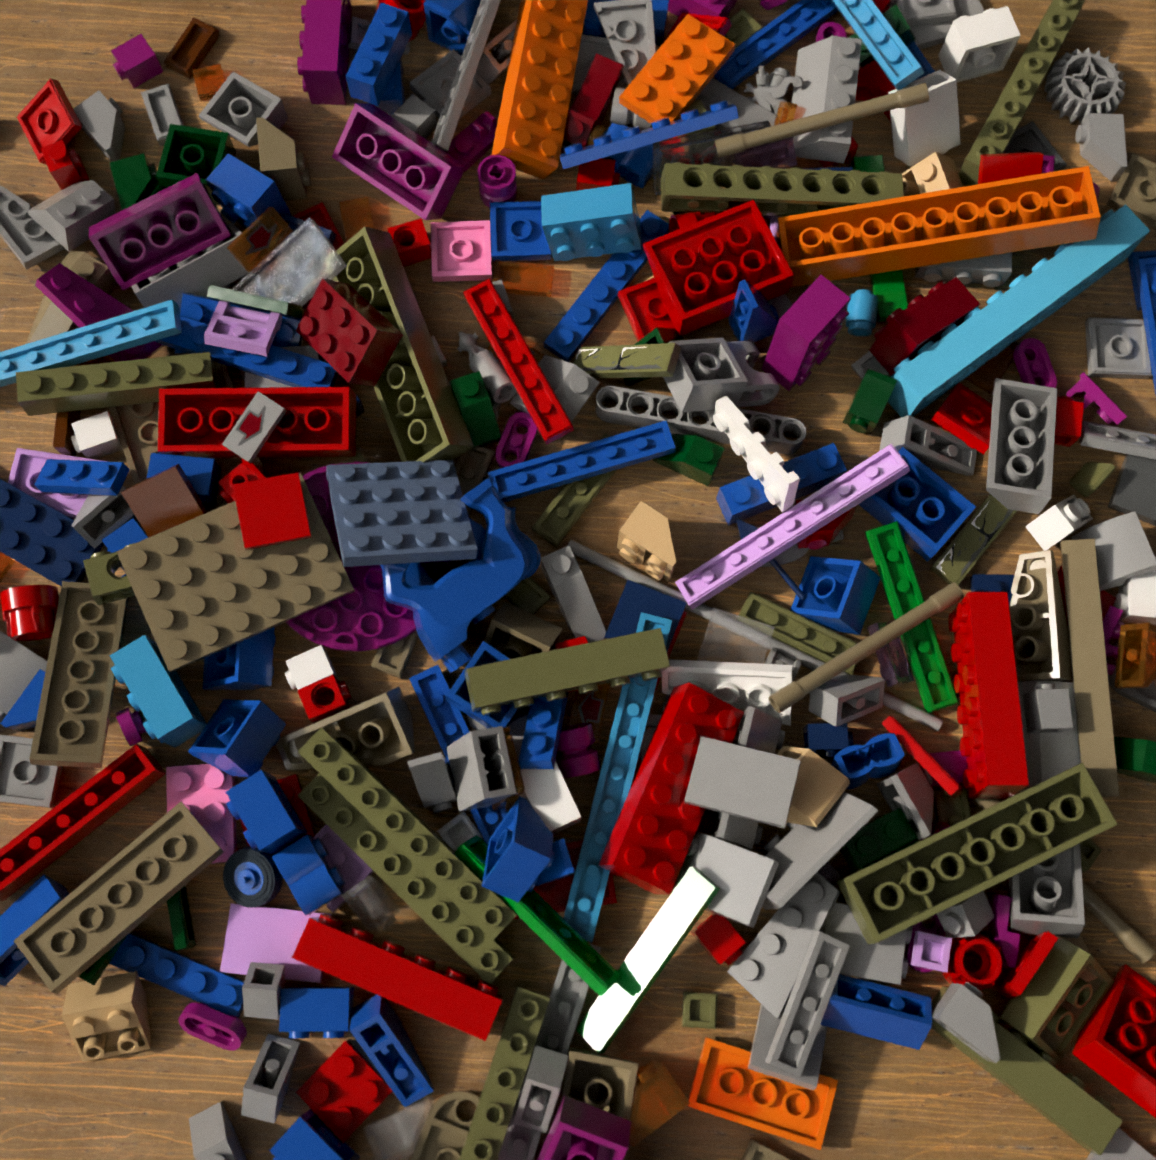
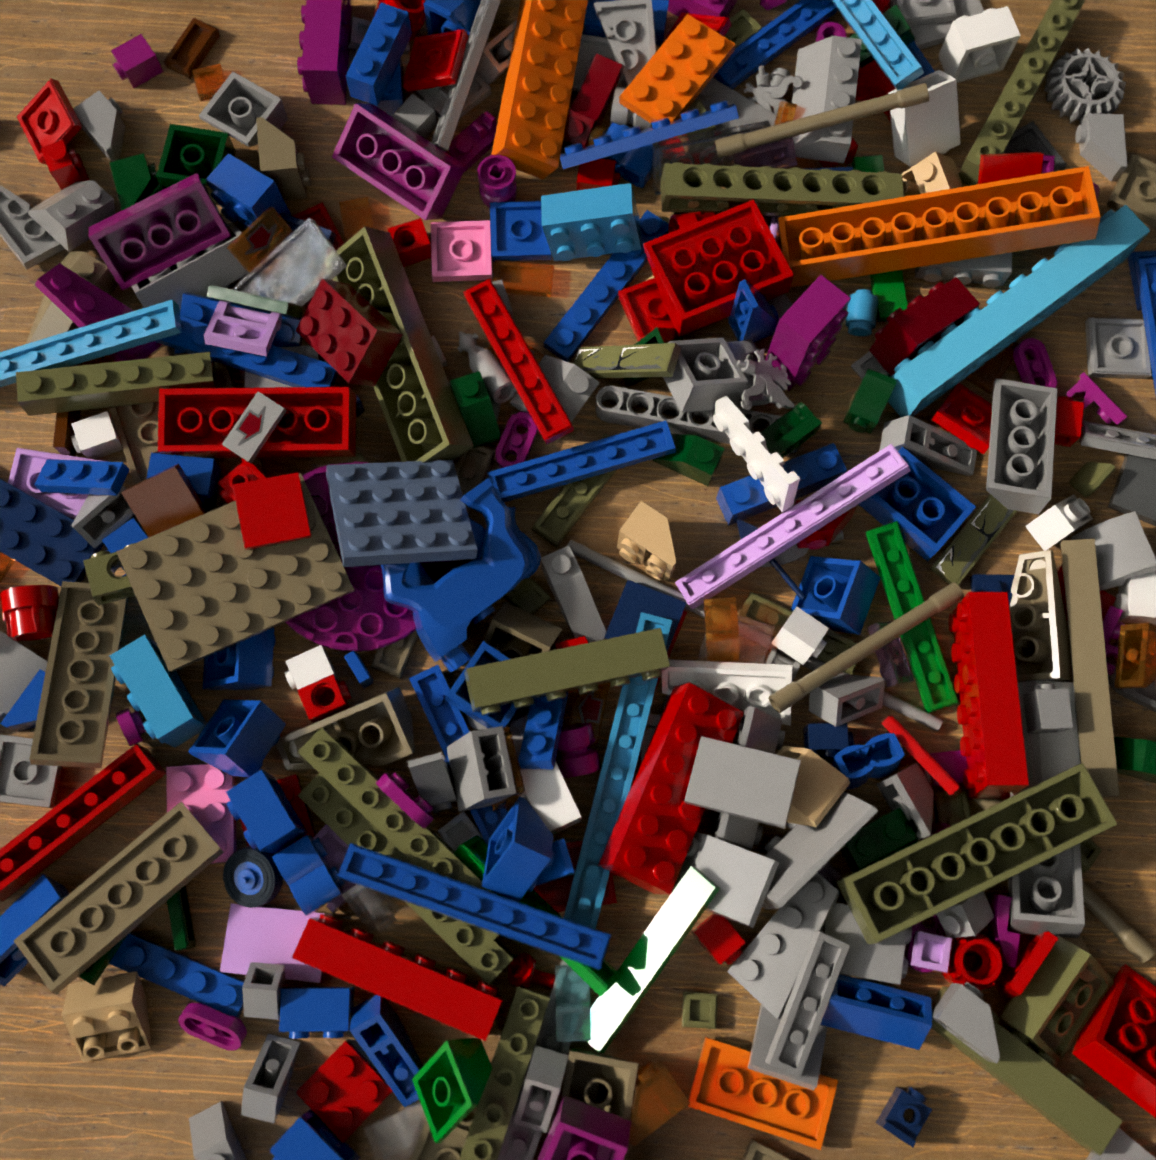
light grey tile [141,84,184,146] -> none
none -> blue tile [337,843,611,970]
none -> blue tile [344,651,374,689]
none -> magenta plate [376,772,434,829]
none -> red tile [402,29,469,92]
none -> green slope [412,1038,493,1144]
none -> red plate [508,953,556,988]
none -> clear light blue slope [555,965,591,1042]
none -> clear orange slope [704,597,740,662]
none -> light grey piece [736,349,794,411]
none -> dark green hinge [760,402,822,458]
none -> white brick [771,607,829,665]
none -> dark blue brick [876,1086,932,1147]

